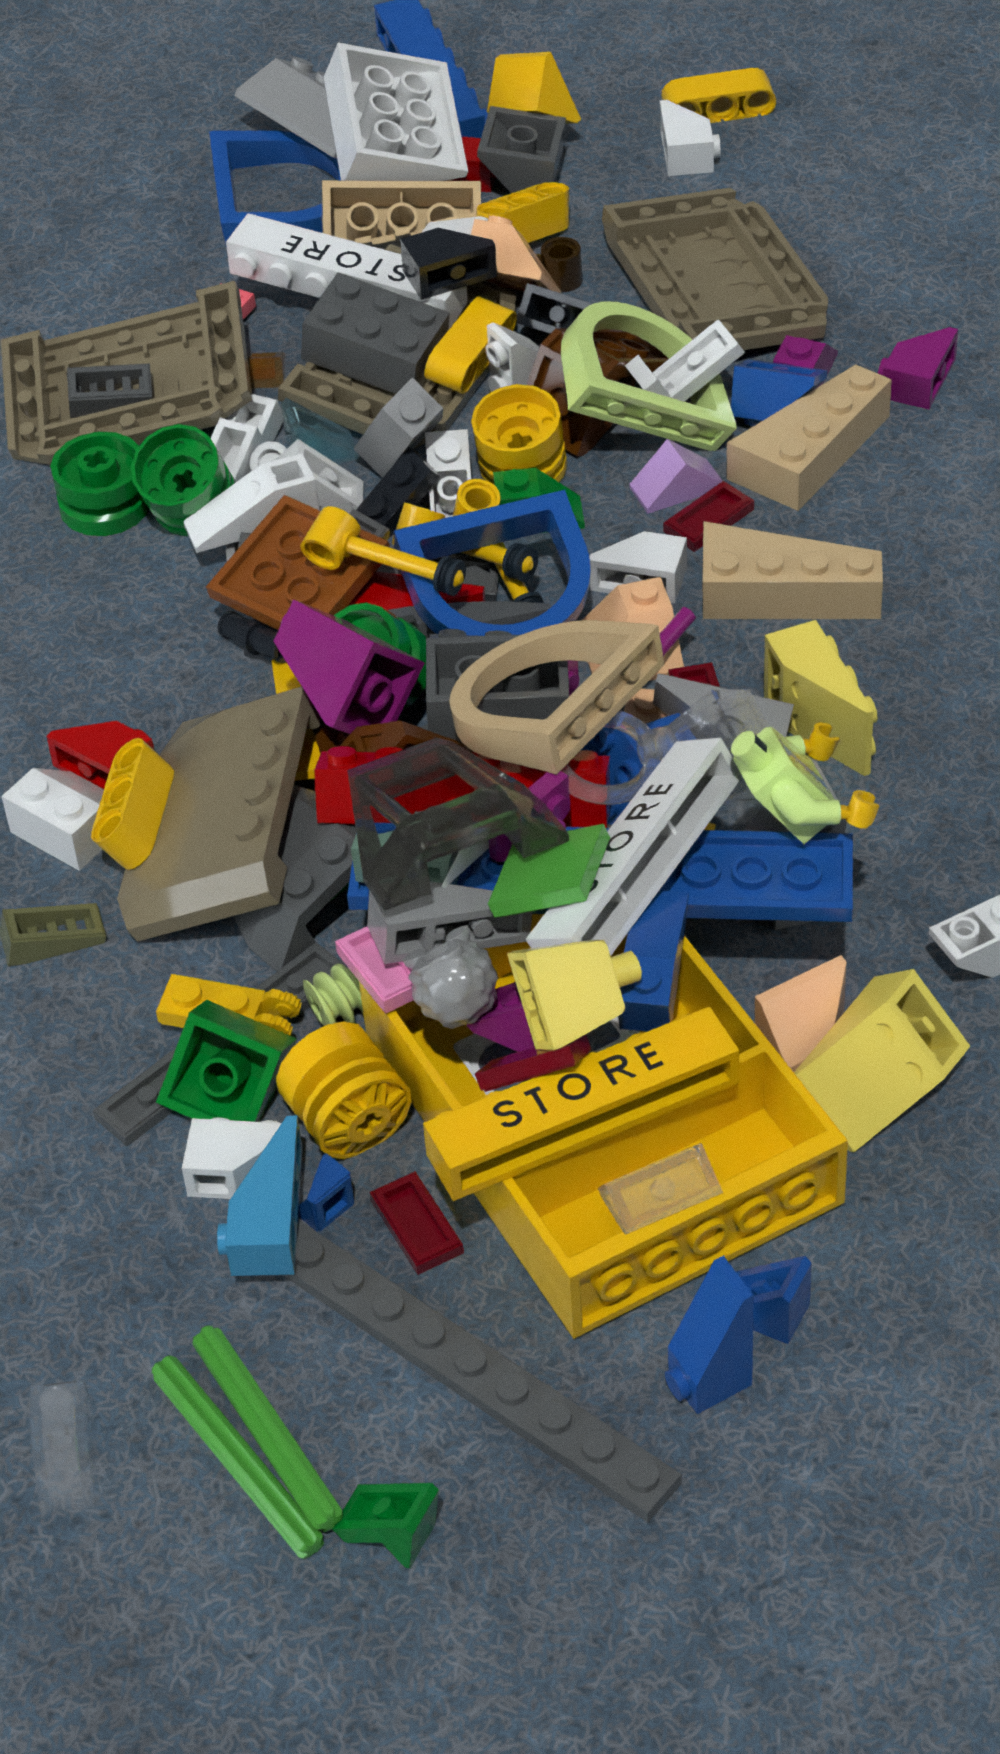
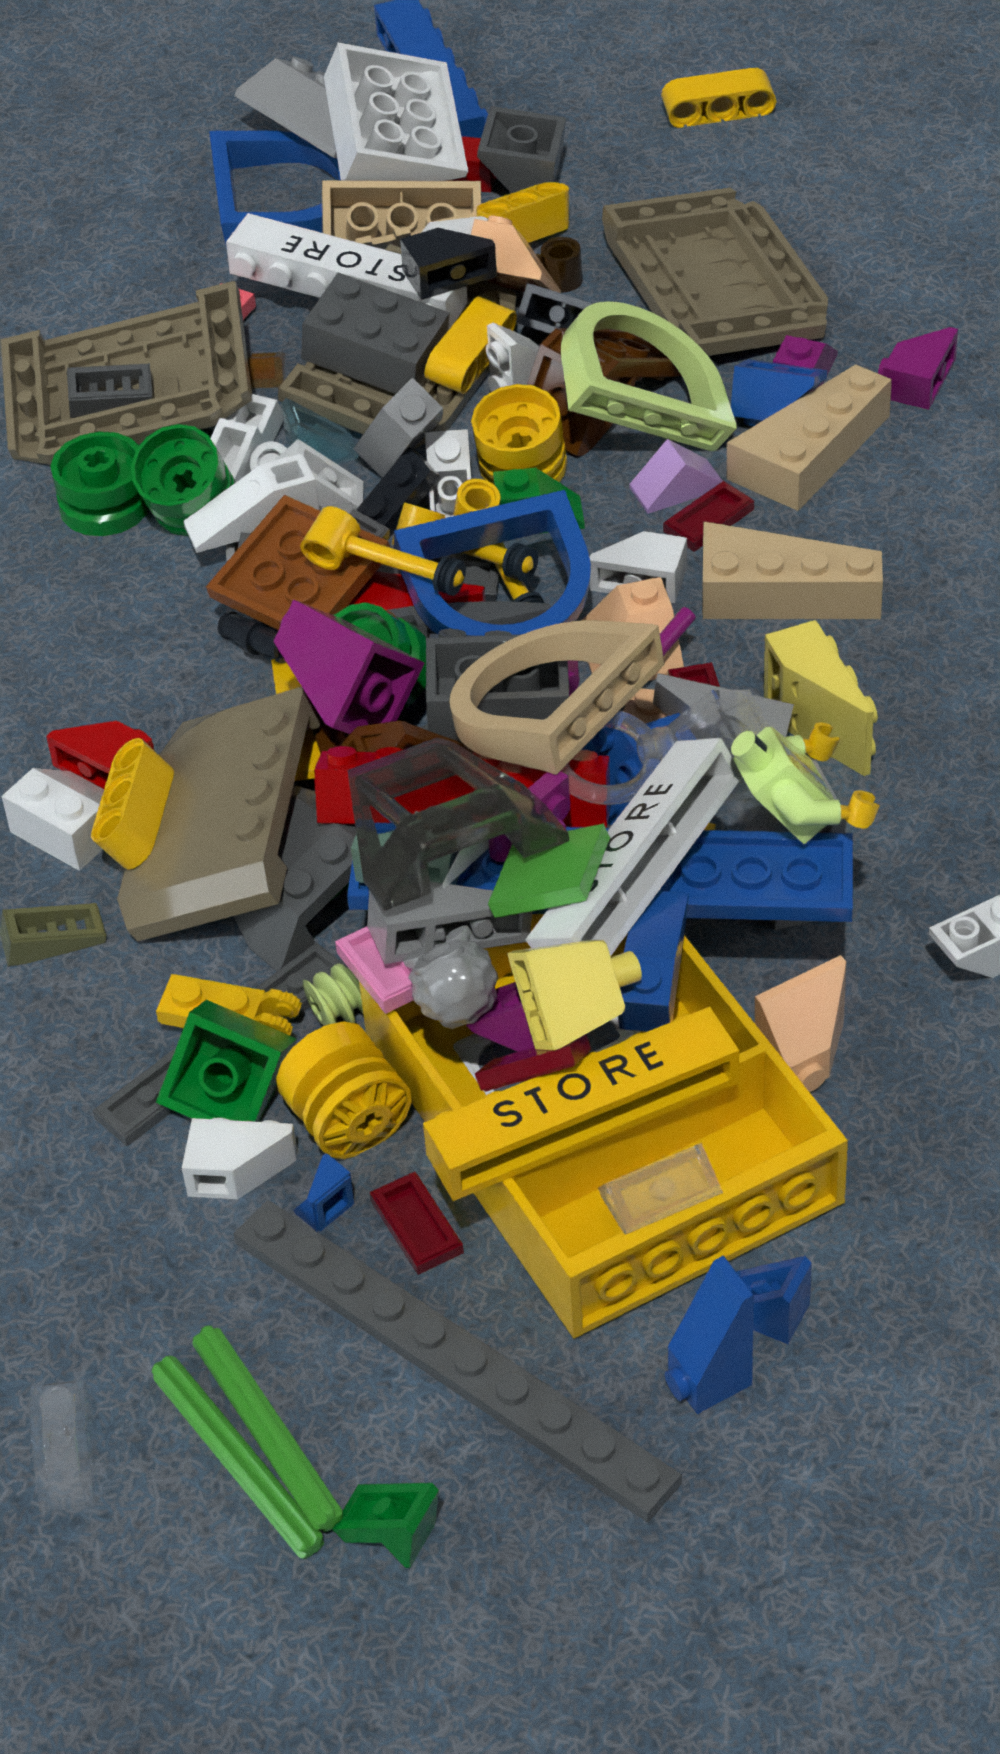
dark azure slope [217,1115,302,1276] -> none
yellow slope [487,52,581,124] -> none
white bracket [625,319,745,401] -> none
white slope [660,100,721,176] -> none
light yellow slope [794,969,970,1152] -> none

